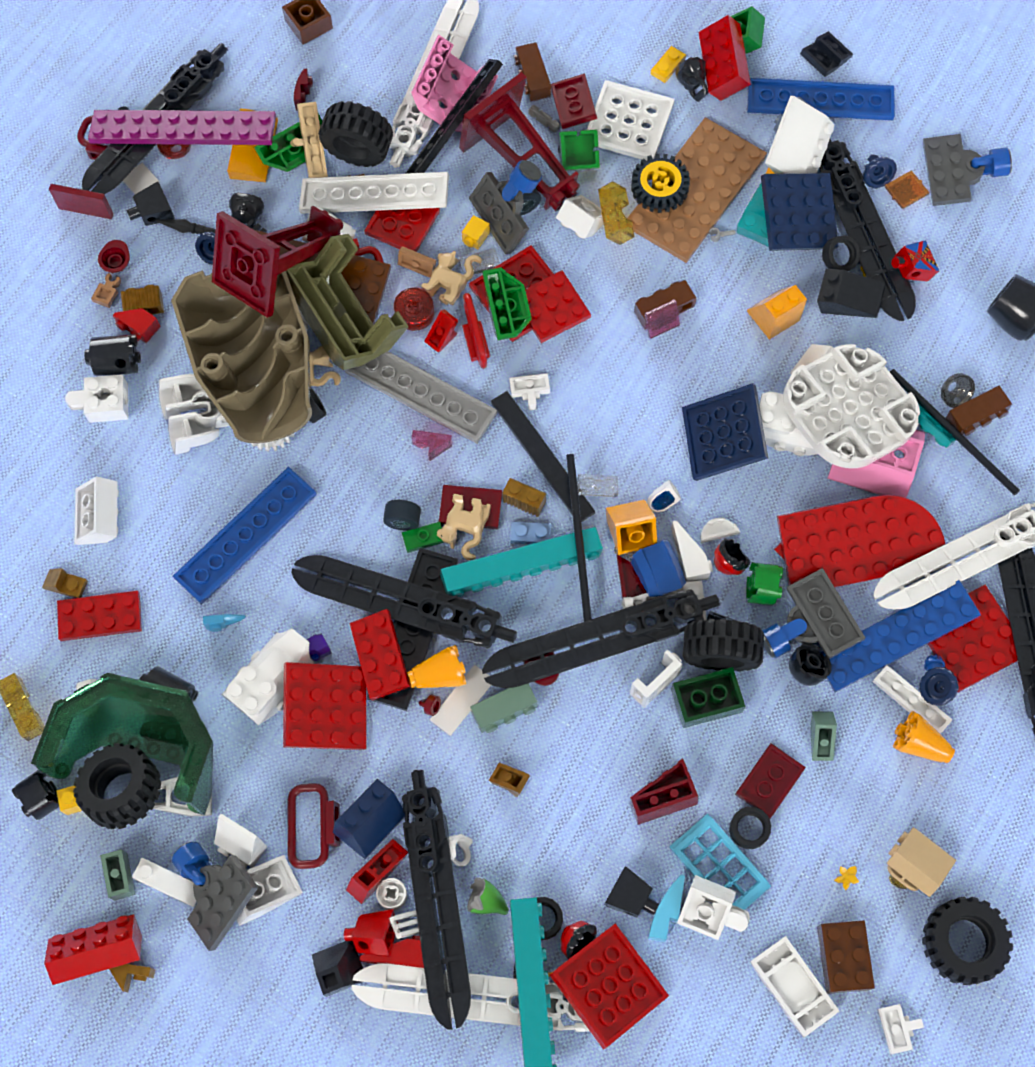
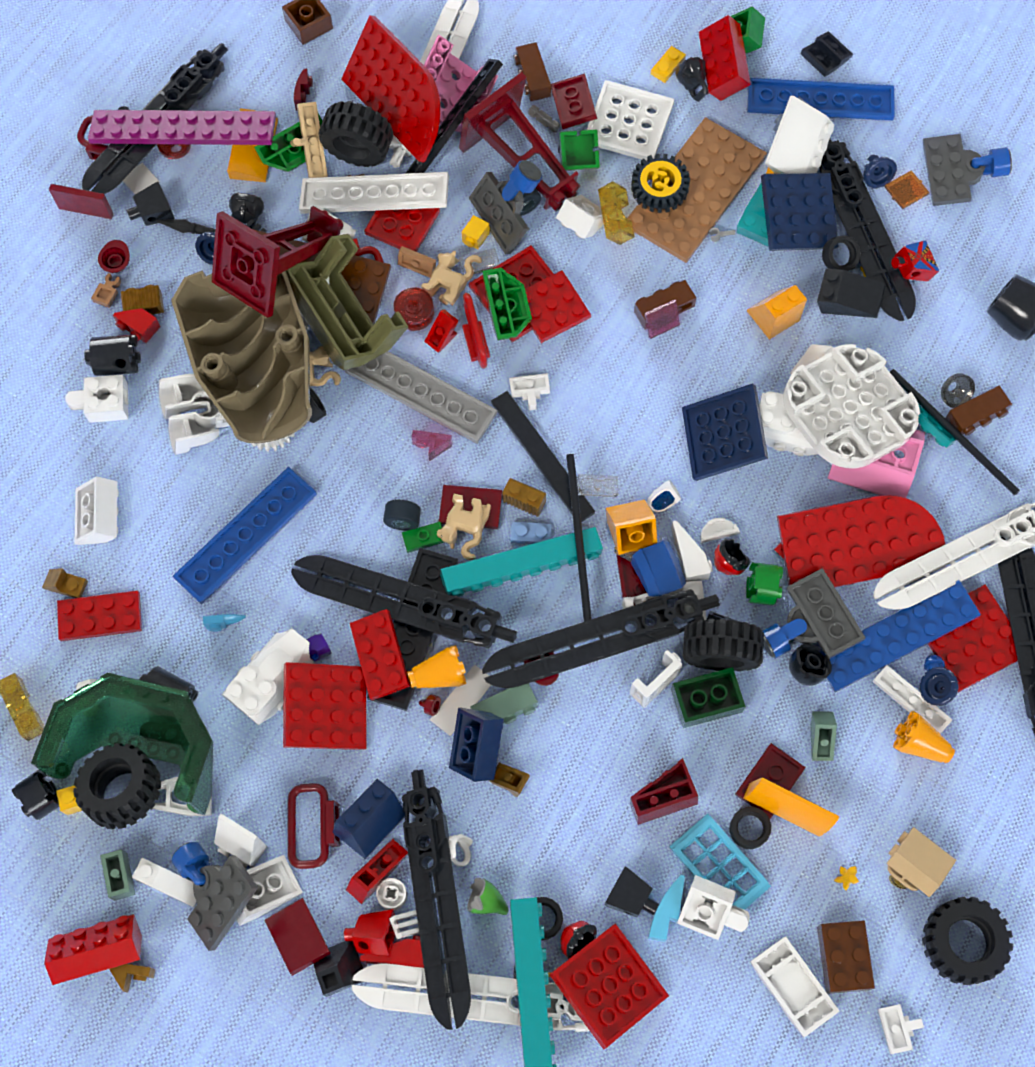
none -> dark red tile [264,898,331,976]
none -> red plate [341,15,440,162]
none -> dark blue slope [449,708,504,782]
none -> light orange slope [743,778,840,836]

